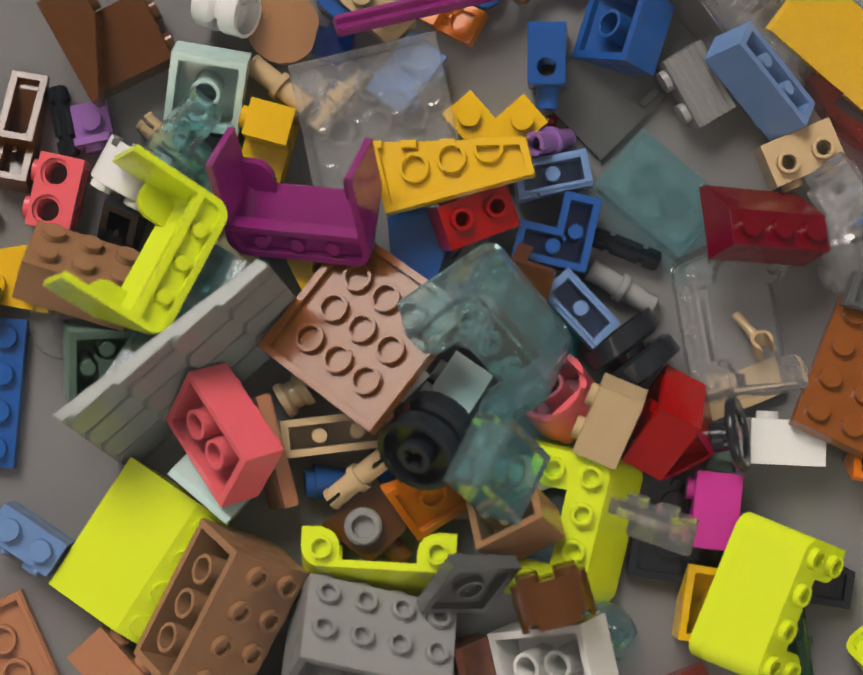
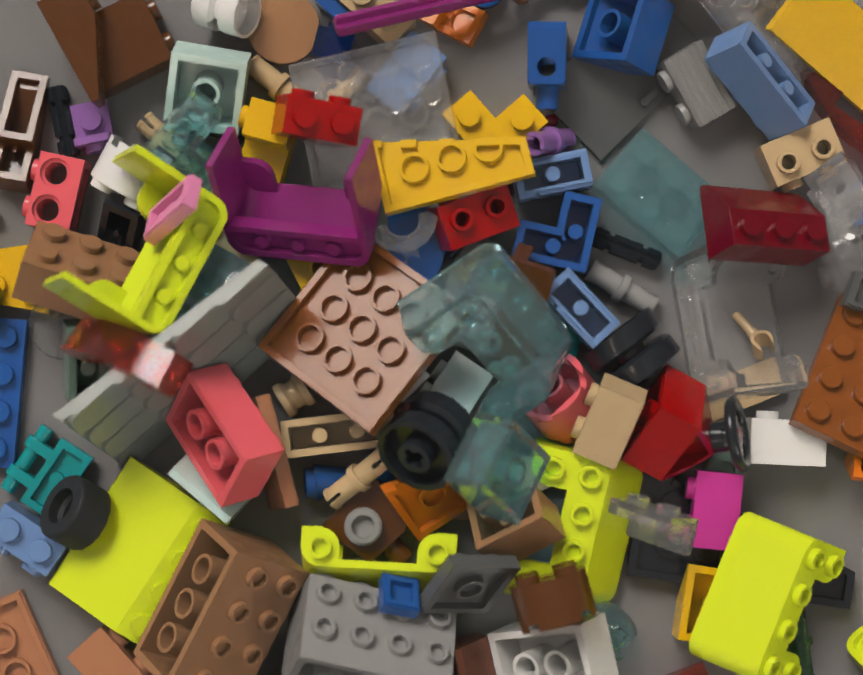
none -> teal plate [1,423,95,514]
none -> black tyre [40,475,111,550]
none -> clear red slope [61,317,194,398]
none -> bright pink tile [143,174,203,246]
none -> red brick [271,88,363,148]
none -> clear piece [375,210,438,263]
none -> blue tile [378,573,420,619]

